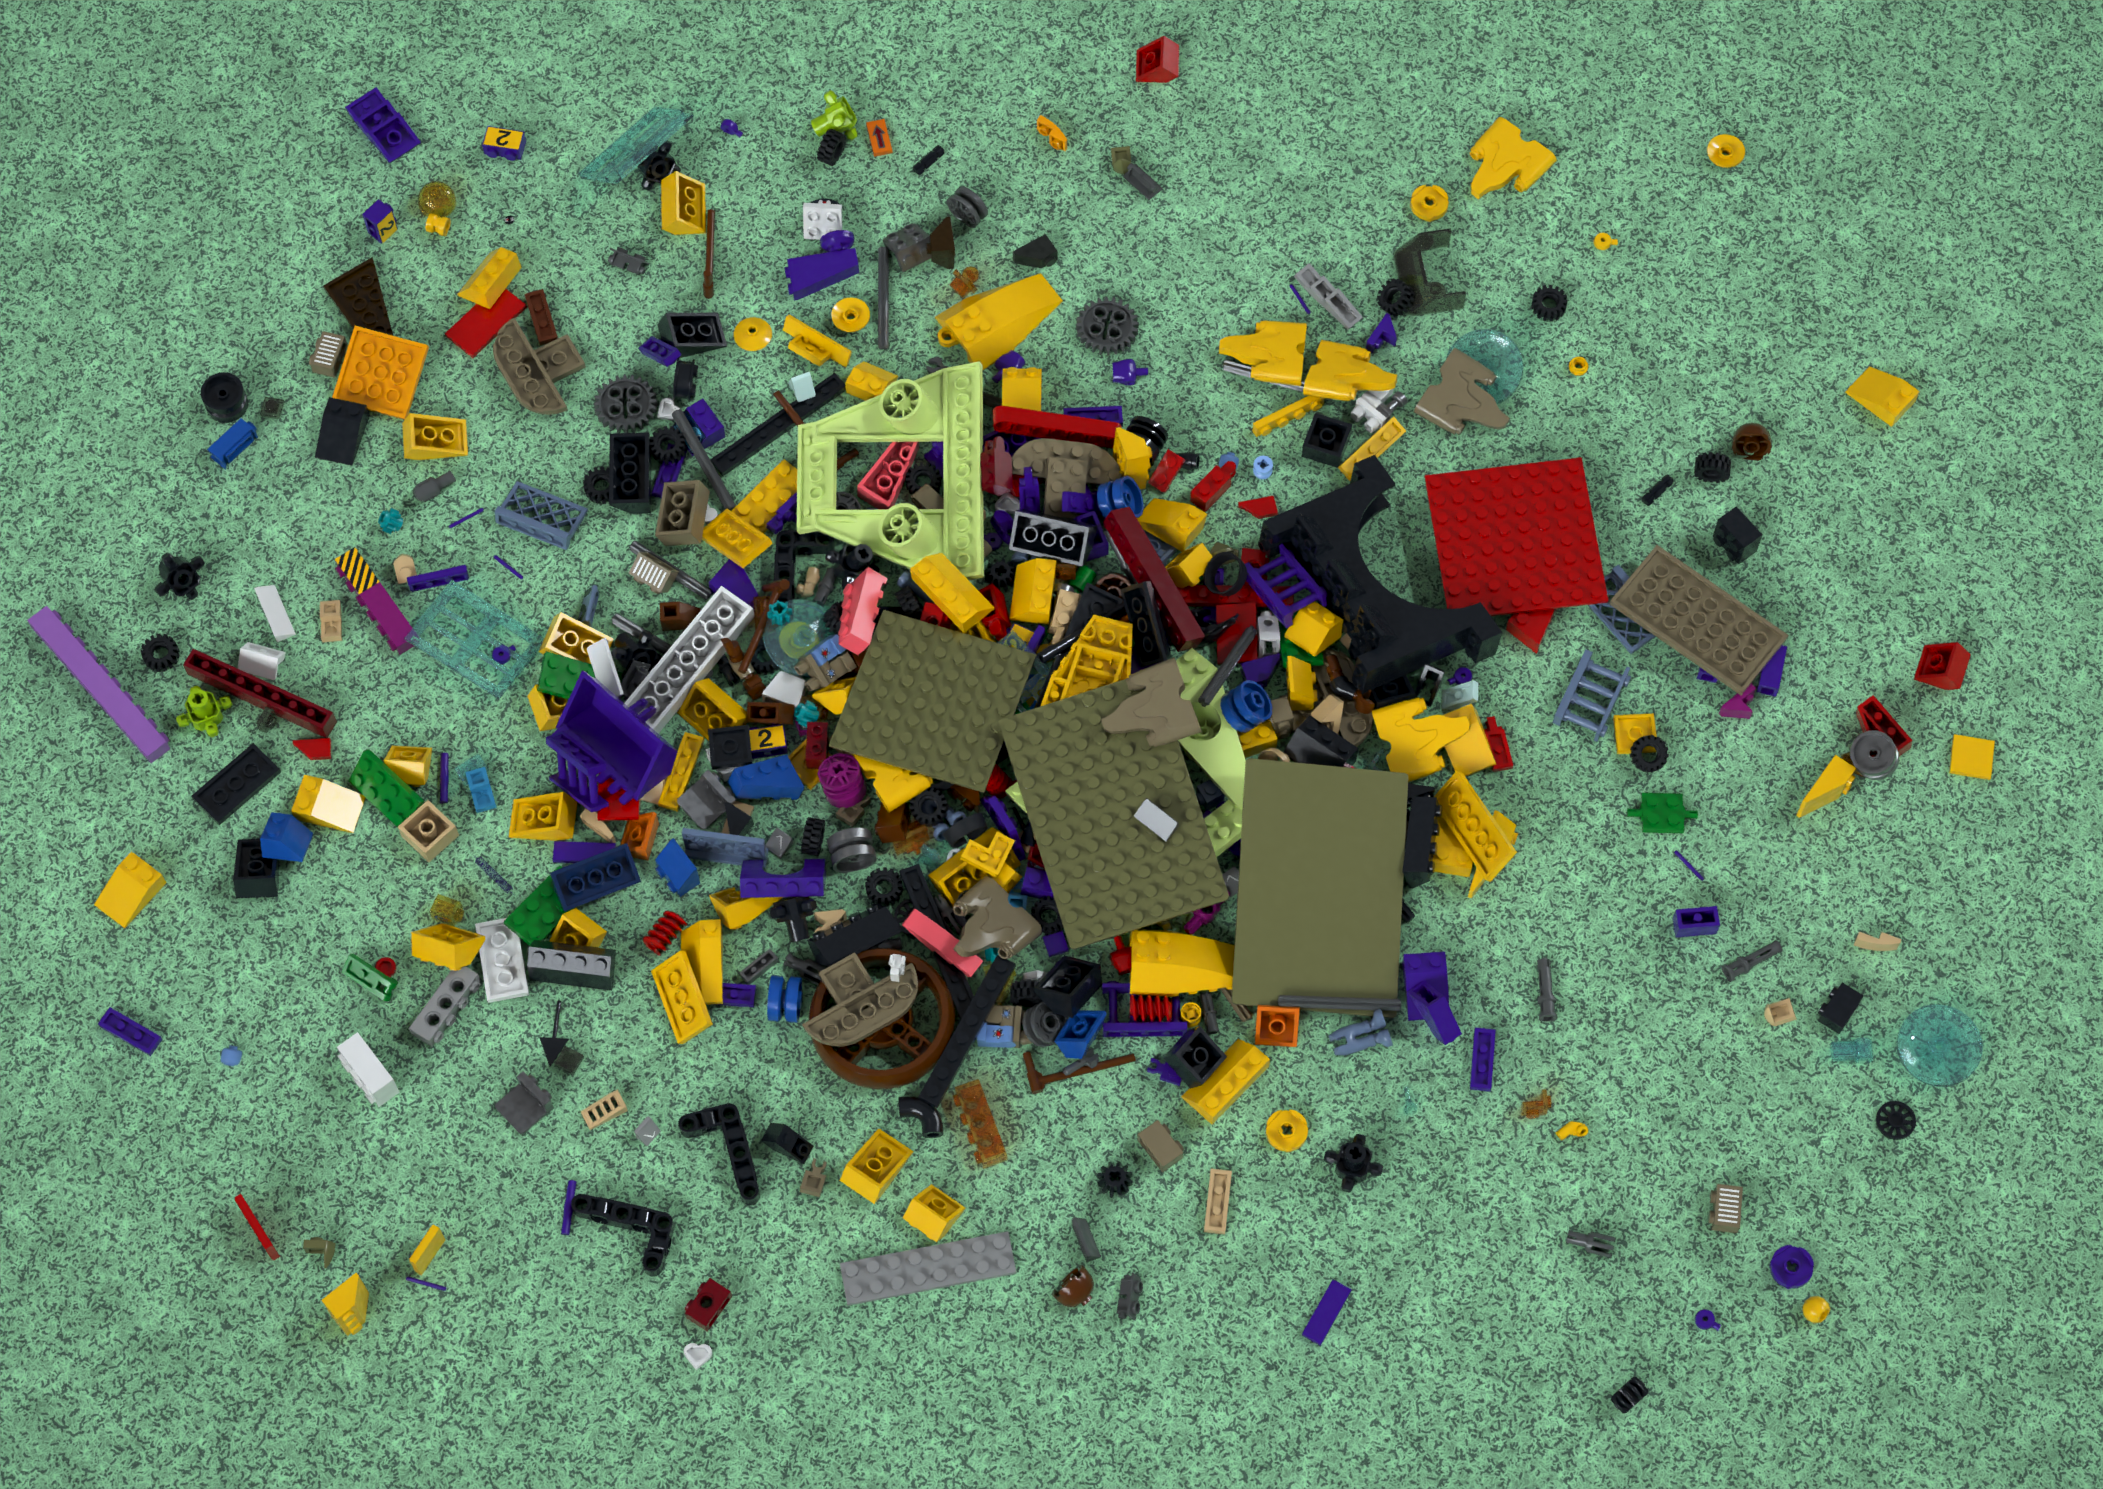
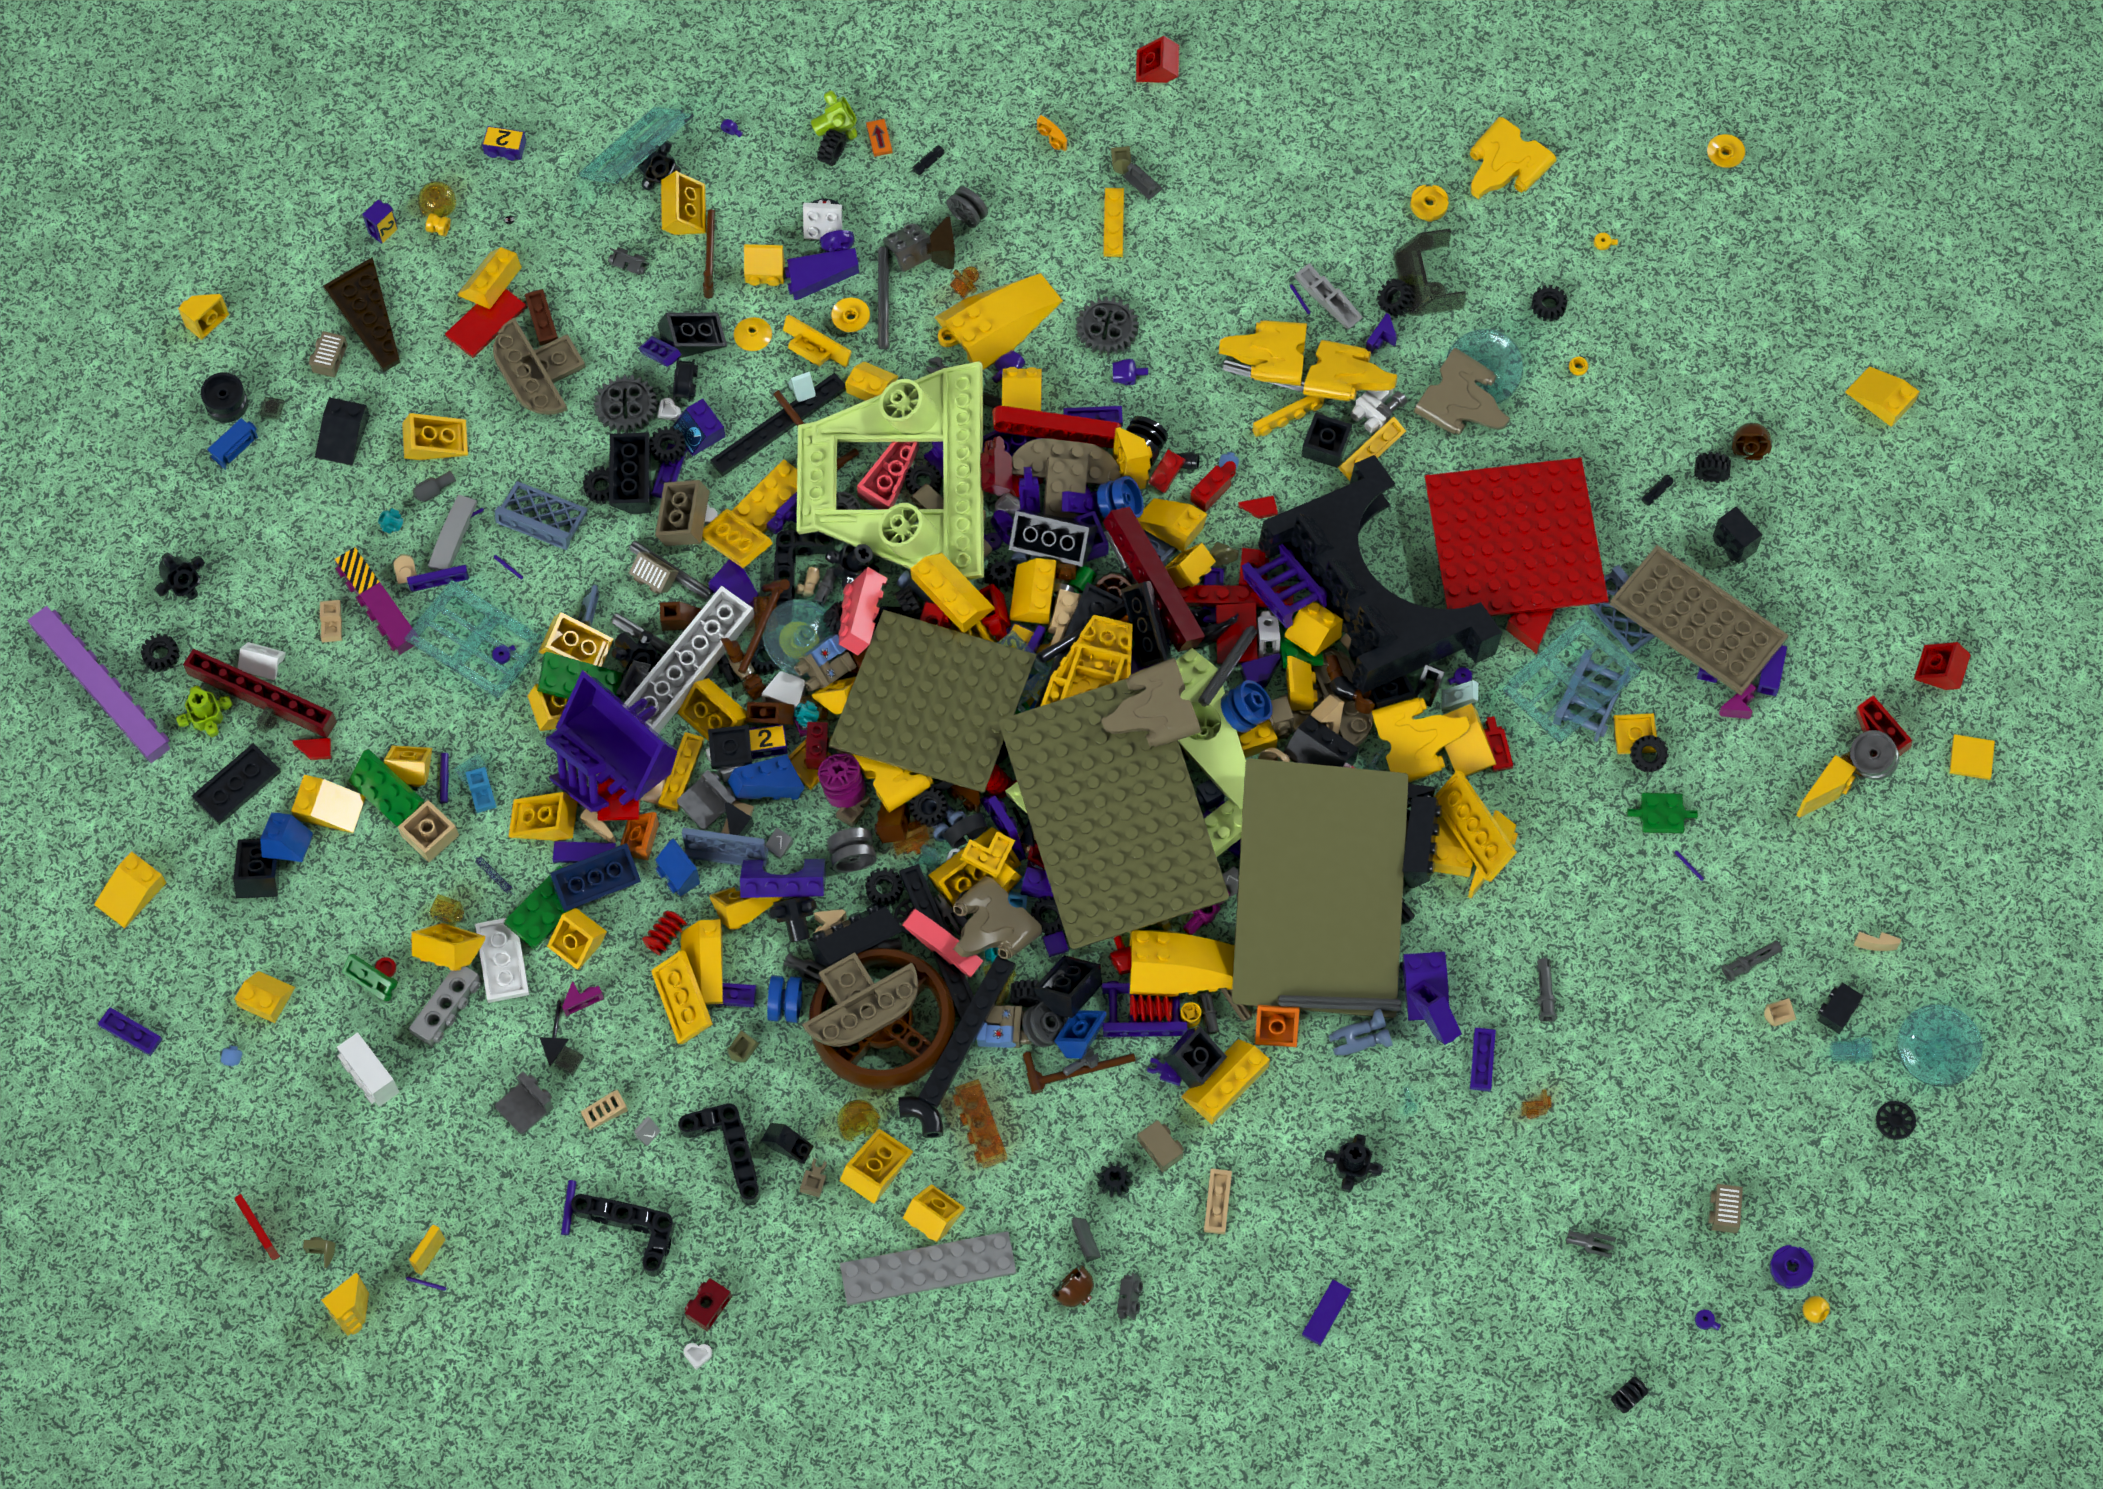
white slope [254,585,296,642] -> none
light orange plate [332,326,429,420] -> none
dark purple slope [345,87,421,163] -> none
black slope [527,940,616,991] -> none
white slope [587,638,624,699] -> none
dark grey axle [672,409,736,510] -> none
flat silver piece [740,949,779,985] -> none
teal gear [767,600,792,627] -> none
black tyre [801,817,825,856] -> none
white plate [889,954,906,982] -> none
pearl dark grey slope [1013,234,1058,268] -> none
white tile [1023,970,1047,982] -> none
slope [1134,798,1179,842] -> none
black tyre [1204,552,1247,596] -> none
light blue wheel [1253,456,1273,479] -> none
yellow plate [1266,1109,1308,1152] -> none
yellow arm [1555,1121,1588,1141] -> none
dark purple brick [1672,906,1720,938] -> none
none -> yellow slope [178,294,229,340]
none -> yellow slope [234,971,295,1023]
none -> light grey slope [428,495,477,571]
none -> magenta slope [562,981,604,1016]
none -> olive plate [727,1030,760,1063]
none -> yellow slope [744,244,785,286]
none -> clear yellow cylinder [837,1099,880,1141]
none -> yellow plate [1104,188,1124,257]
none -> clear light blue door [1502,619,1642,744]

